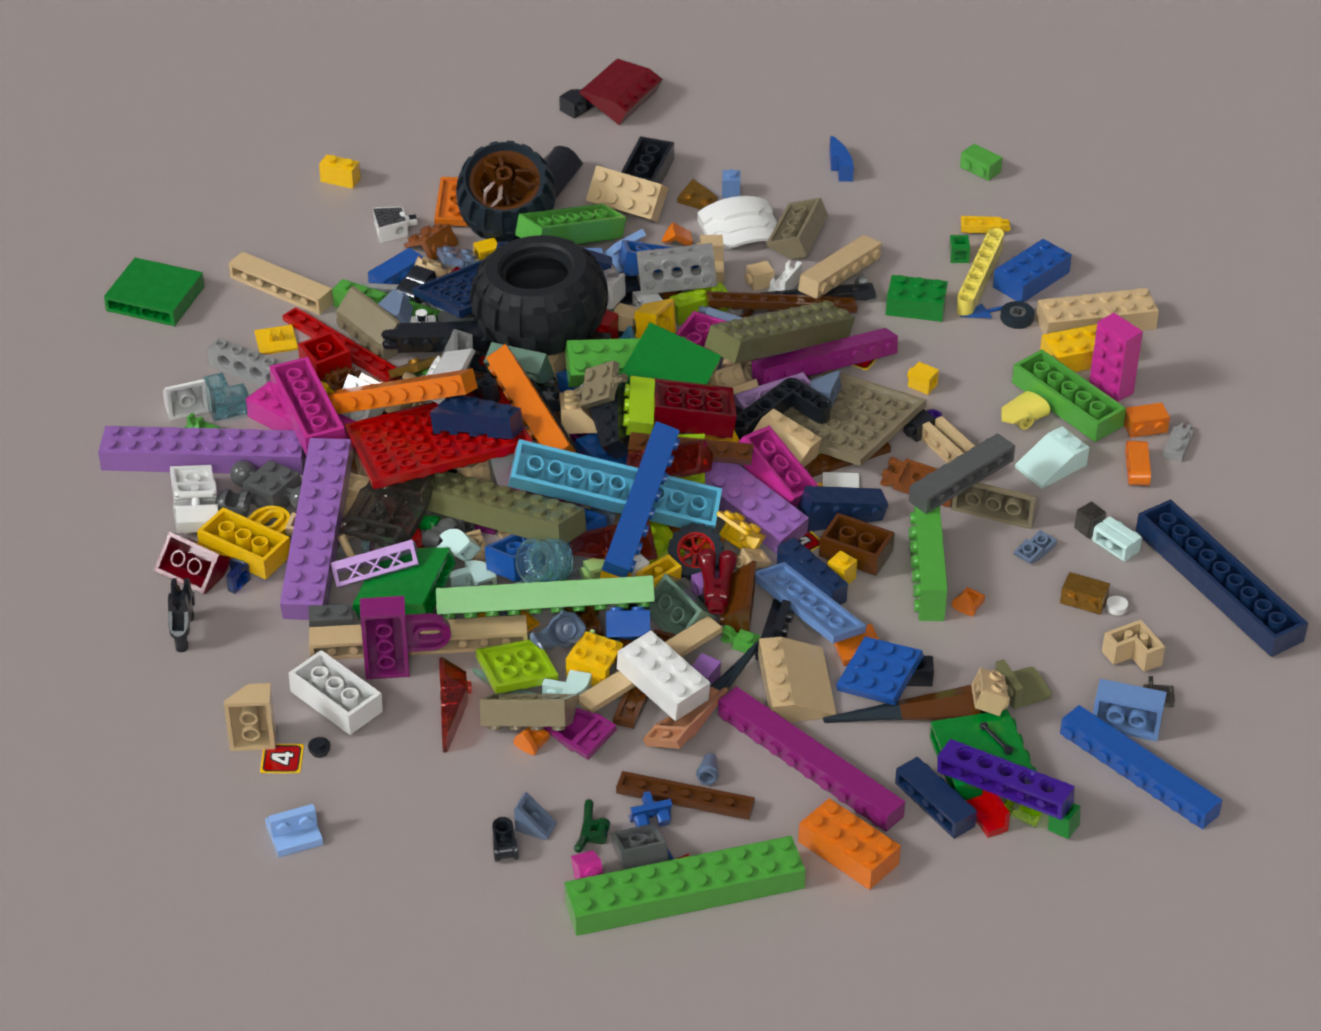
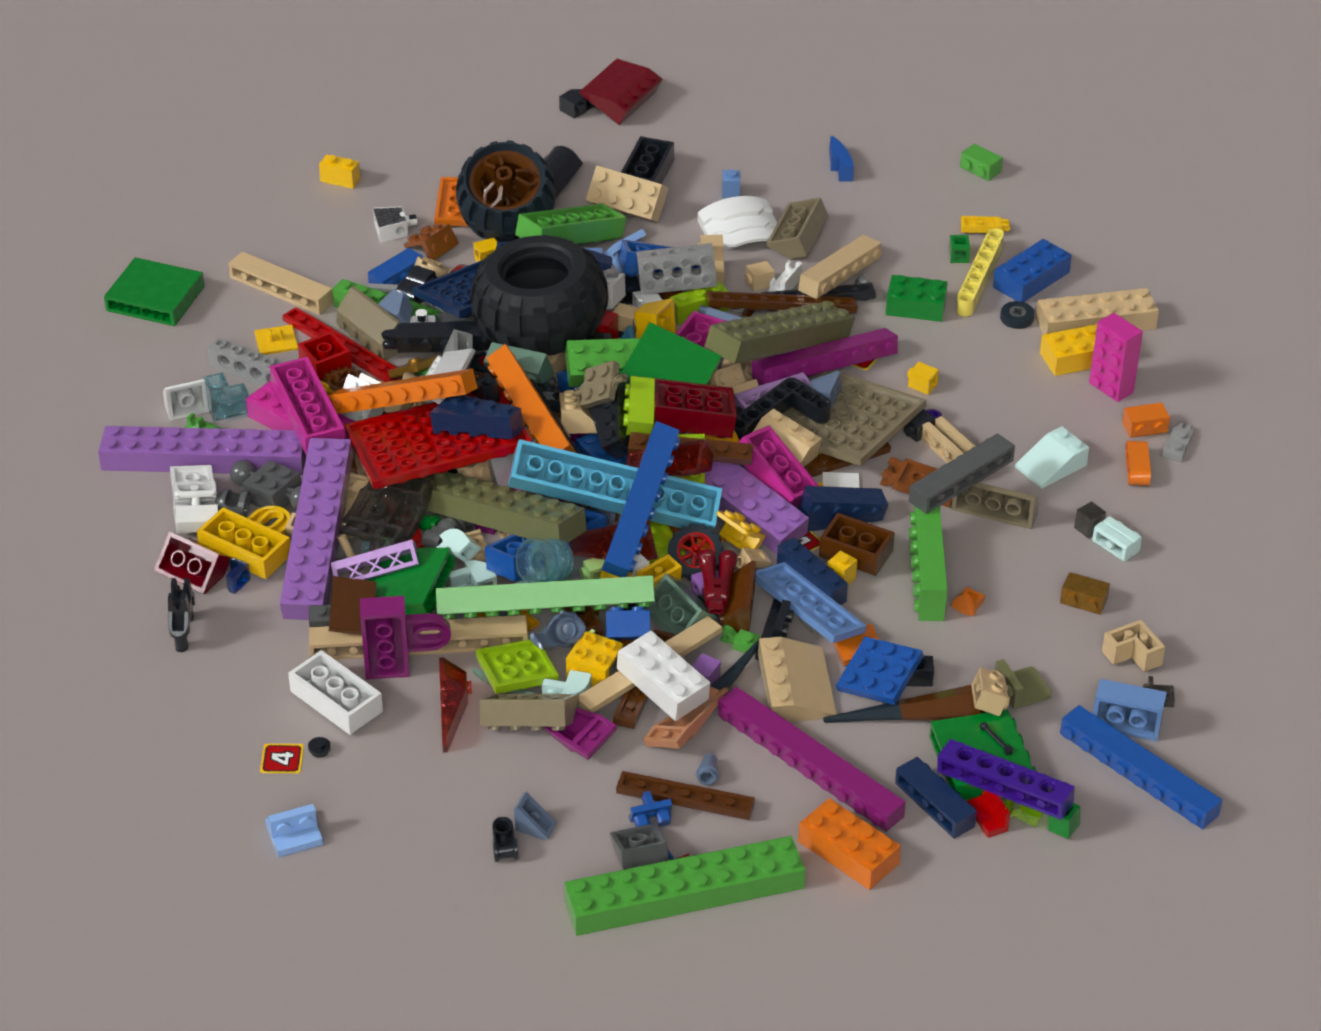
tan slope [224,683,276,751] -> none
sand blue plate [437,246,480,269] -> none
orange tile [513,726,550,755] -> none
dark pink brick [571,850,603,879] -> none
dark green piece [574,799,610,853] -> none
orange tile [662,222,693,246] -> none
pearl gold wing [677,179,718,210] -> none
blue piece [960,303,1003,318] -> none
light yellow panel [1001,391,1050,430] -> none
bright green brick [1012,349,1126,442] -> none
sand blue slope [1014,530,1057,564] -> none
white tile [1106,596,1128,616] -> none
dark blue brick [1136,499,1308,657] -> none
none -> reddish brown tile [328,576,376,635]

